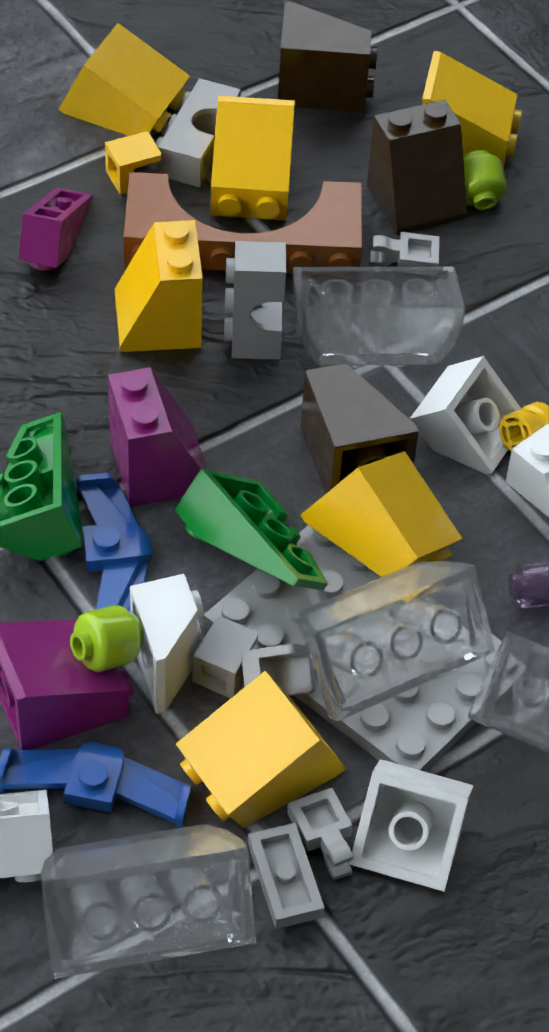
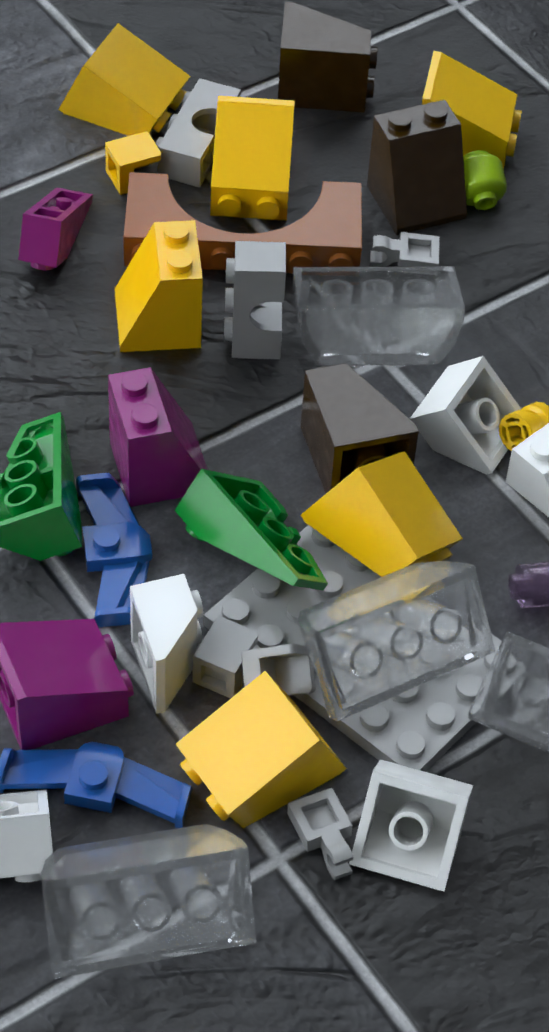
lime head [70,605,144,672] -> none
light grey plate [248,823,325,929] -> none

